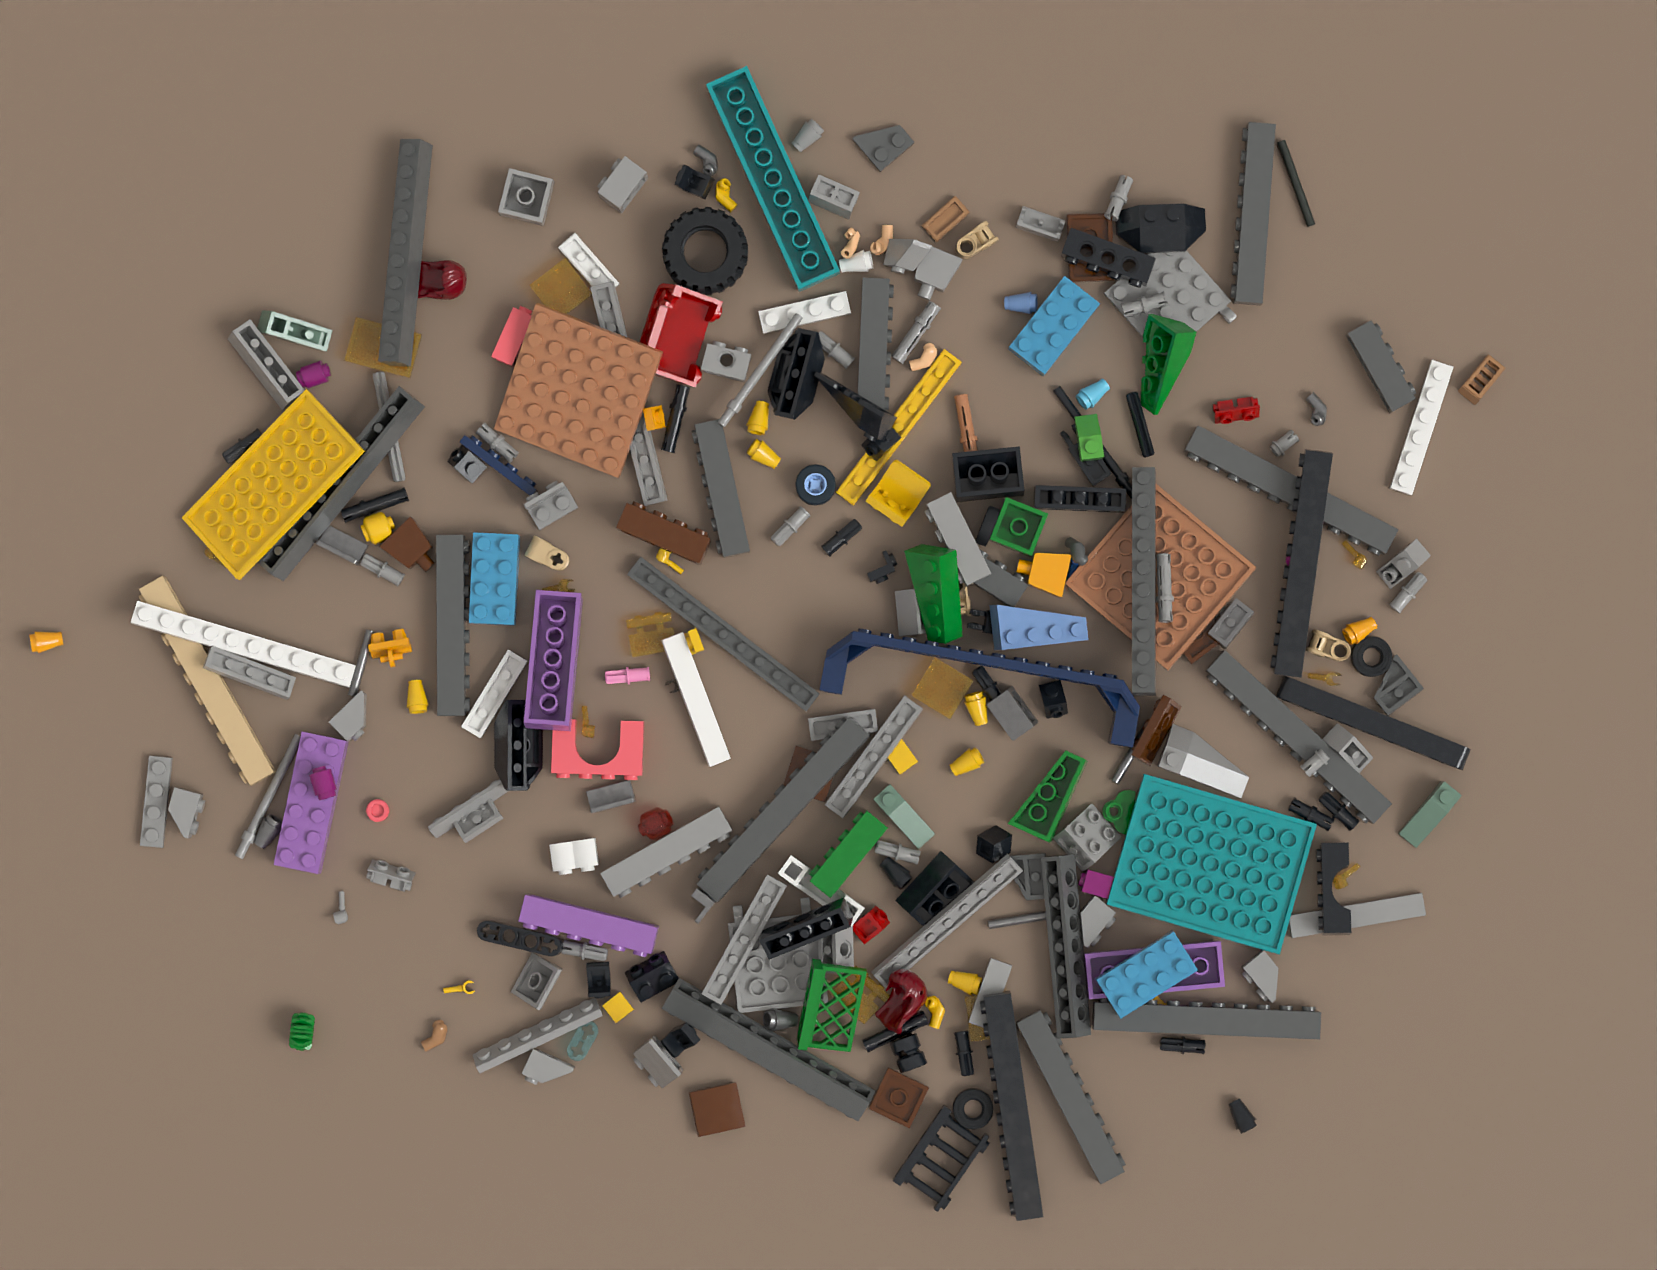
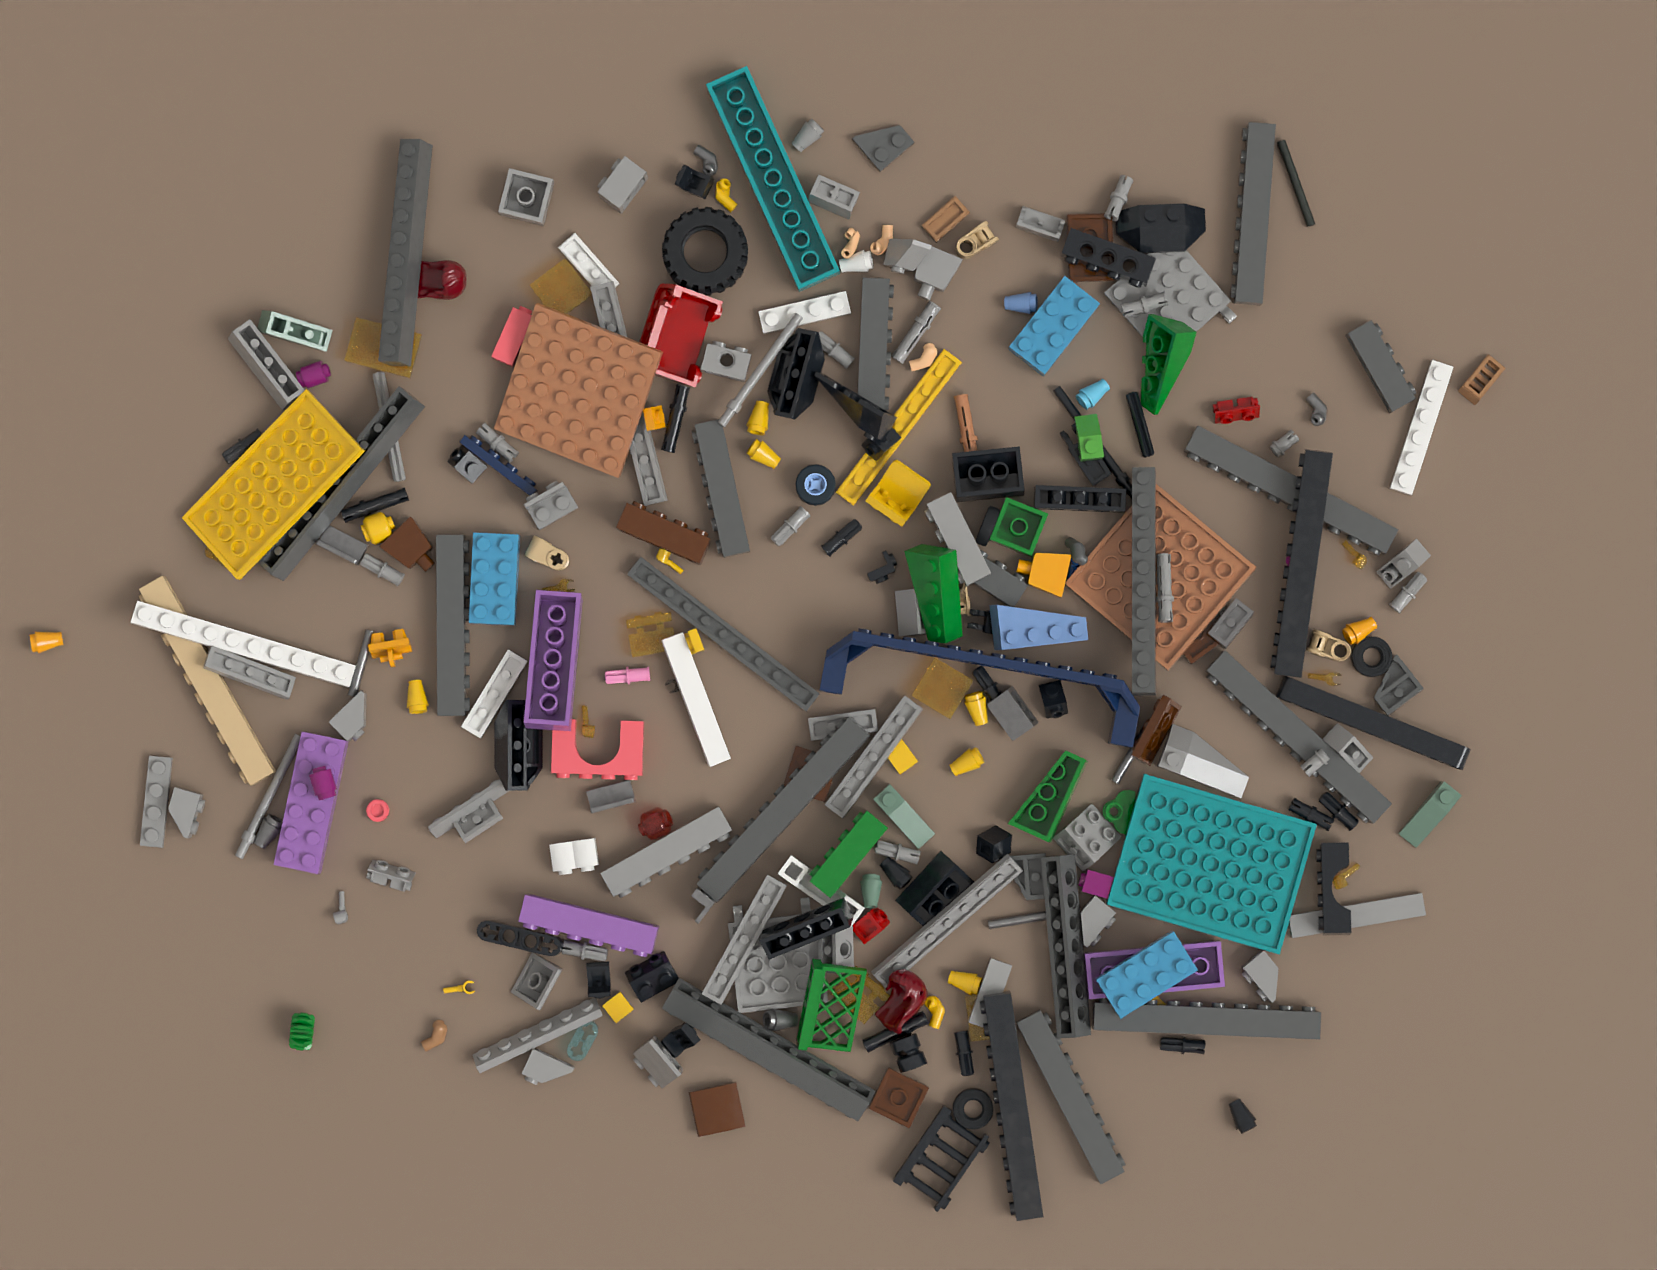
none -> sand green cone [860,874,882,909]

